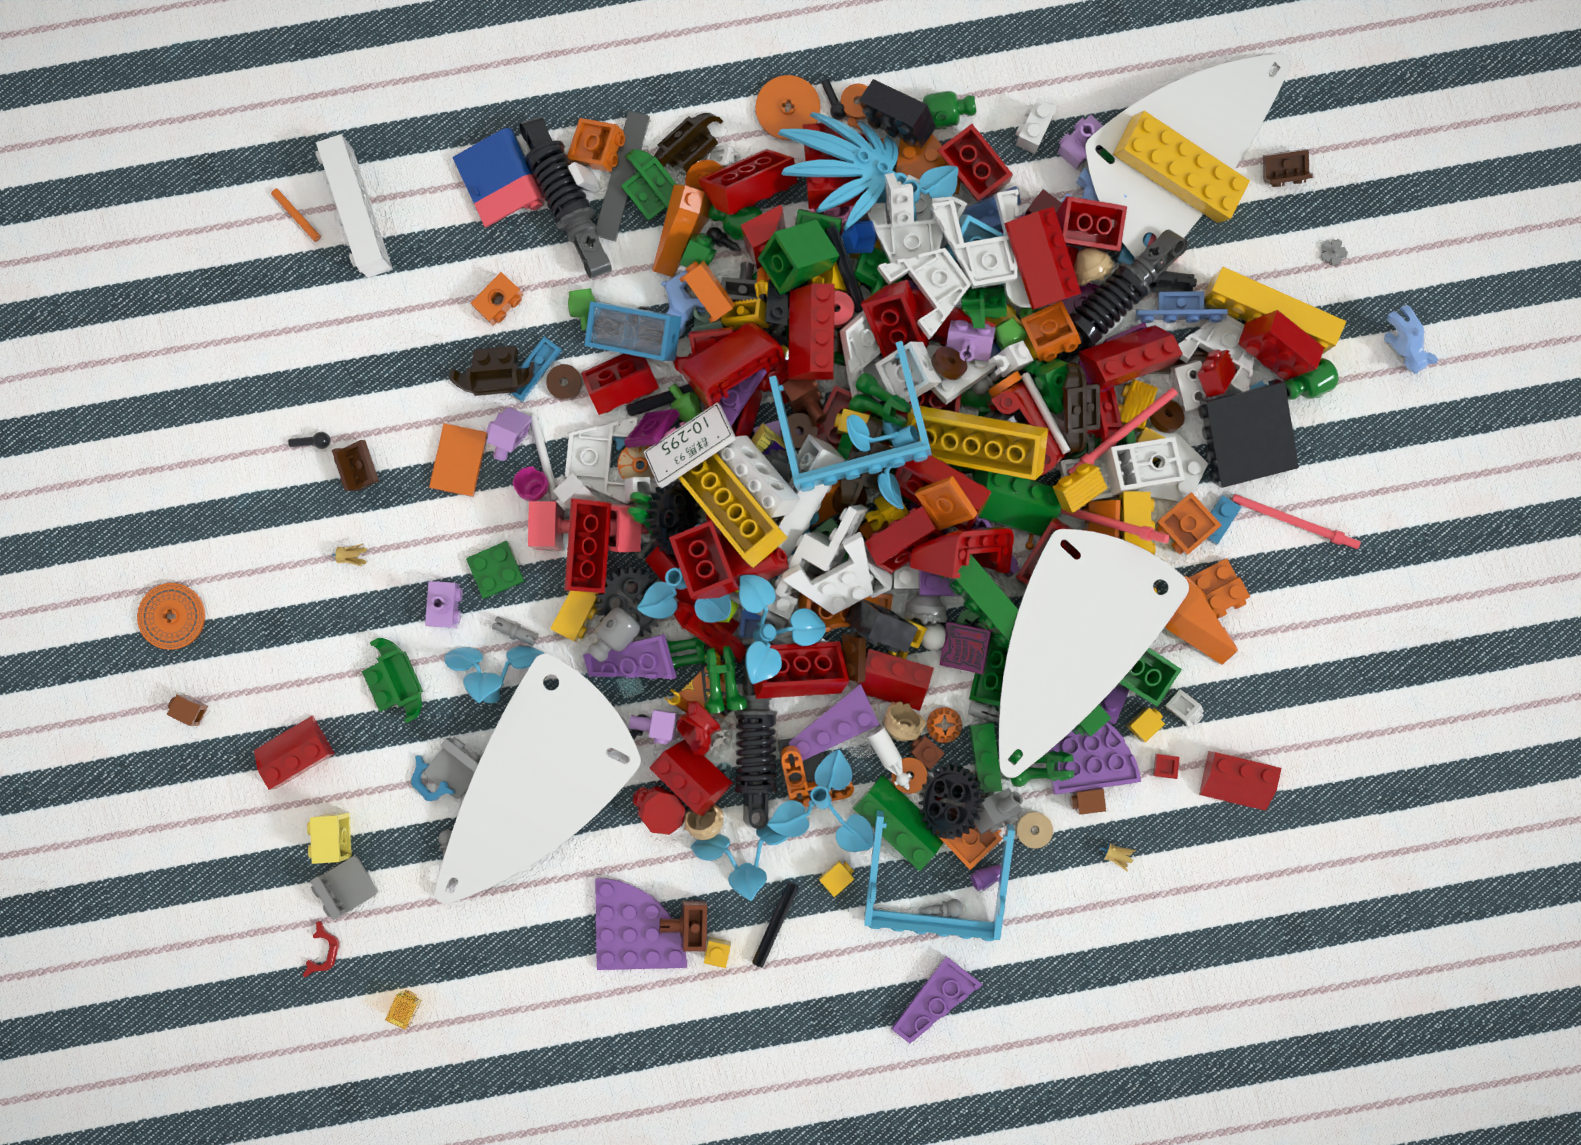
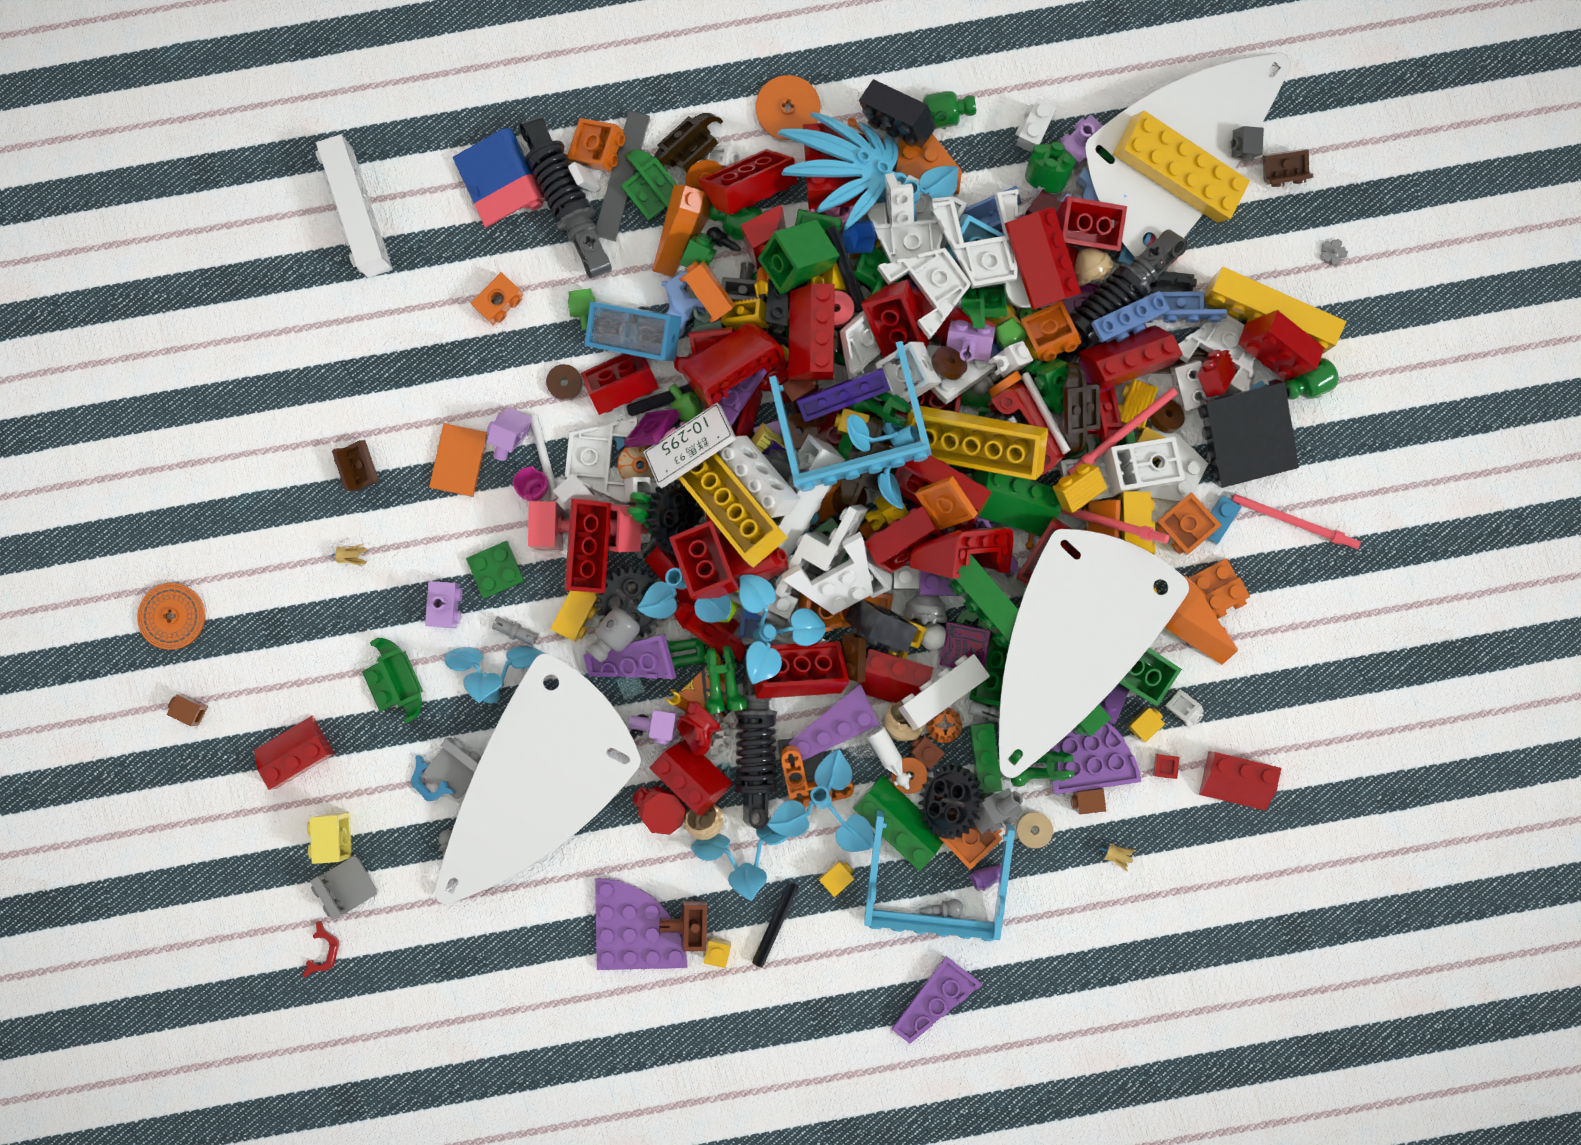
orange bar [271,188,321,242] -> none
black bar [288,431,331,449] -> none
clear yellow brick [385,990,422,1030] -> none
dark brown plate [449,346,535,396] -> none
dark azure tile [510,336,562,403] -> none
black bar [821,79,846,120] -> none
orange piece [840,83,868,120] -> none
red slope [937,124,1013,202] -> none
light blue animal [1384,305,1438,374] -> none
none -> dark purple plate [797,367,890,422]
none -> white brick [898,654,990,730]
none -> green brick [1025,142,1076,193]
none -> medium blue bracket [1091,291,1170,343]
none -> dark grey brick [1231,126,1264,161]

